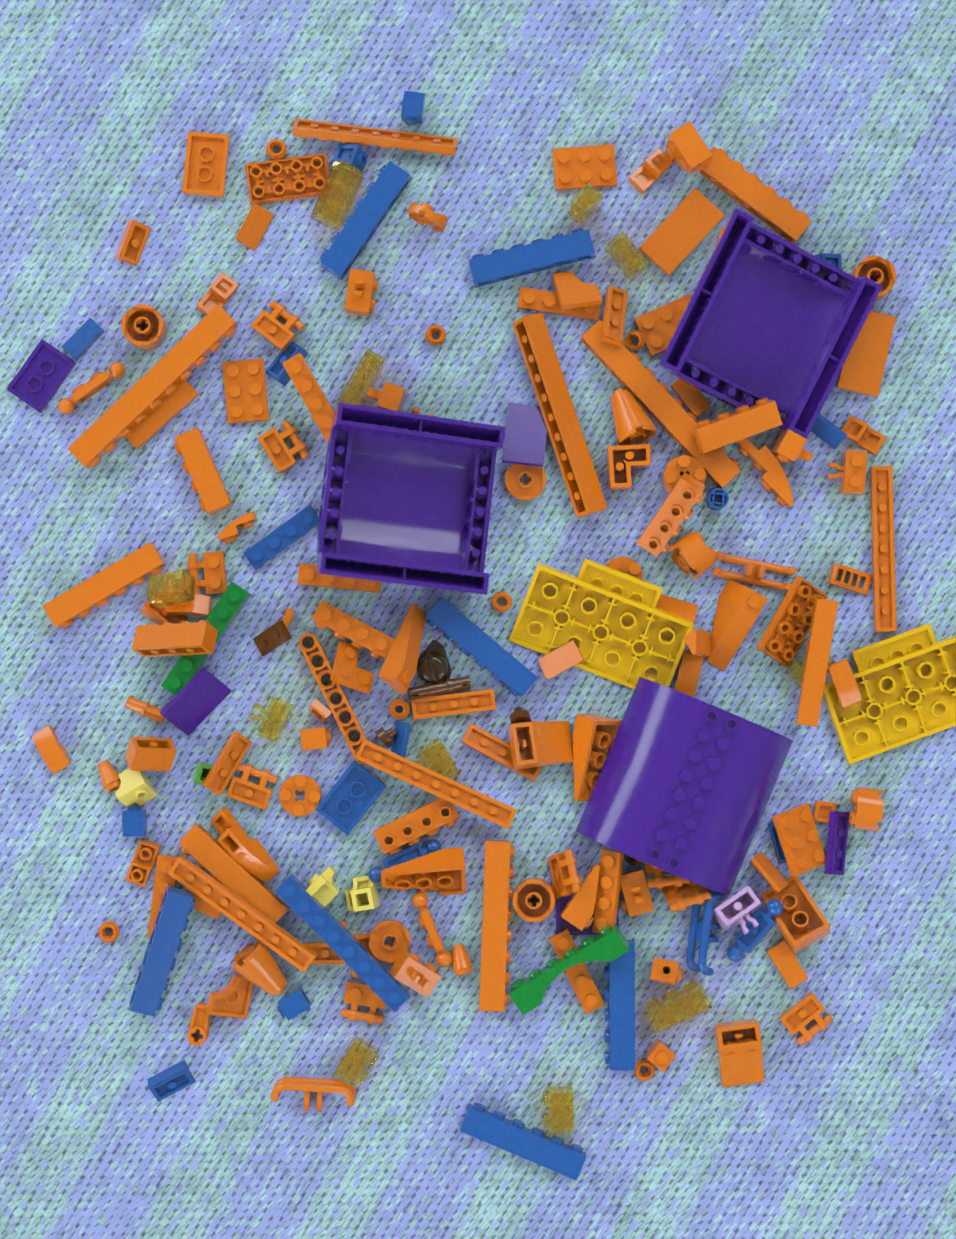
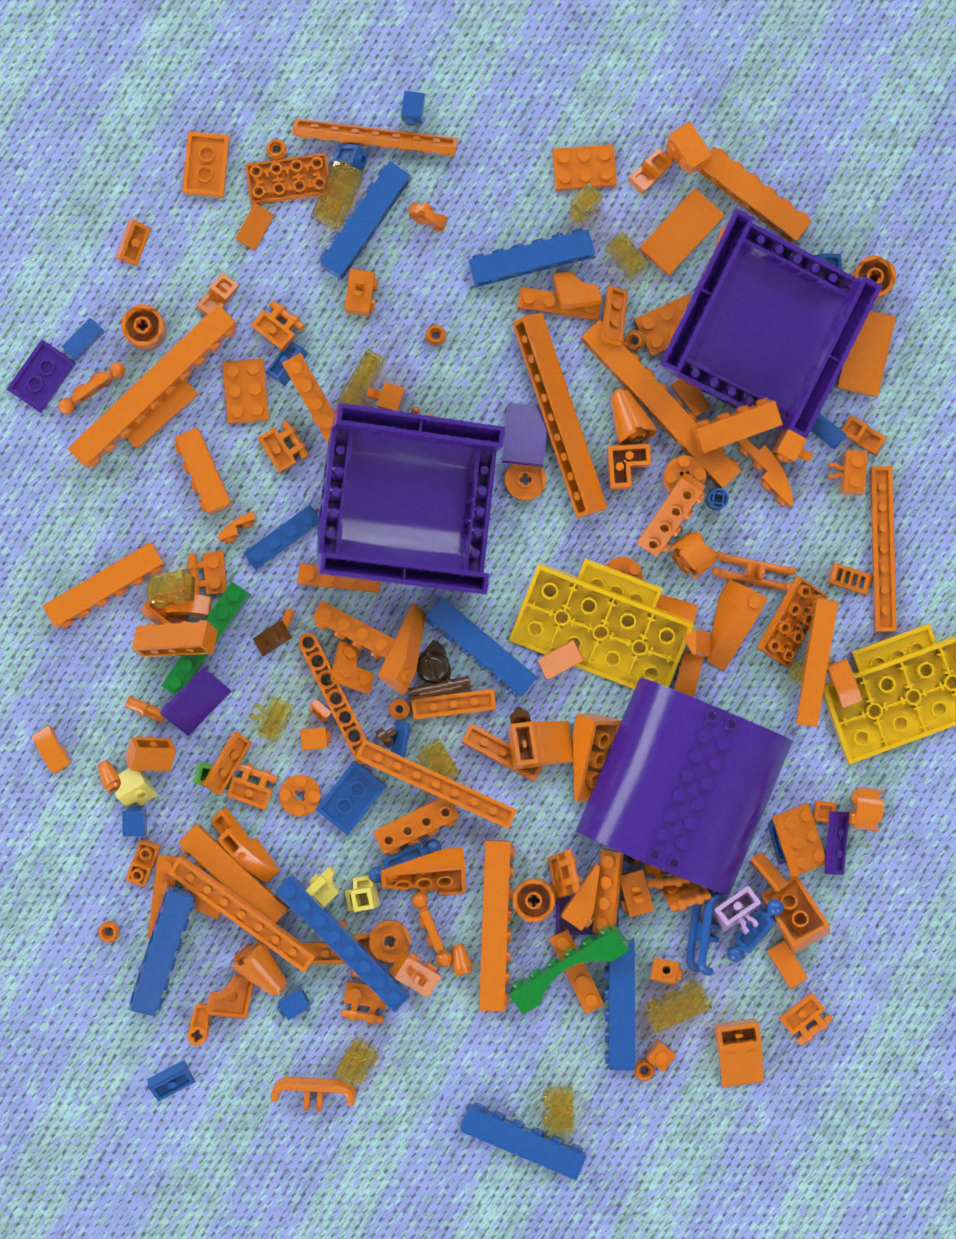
orange plate [491,592,512,612] -> none

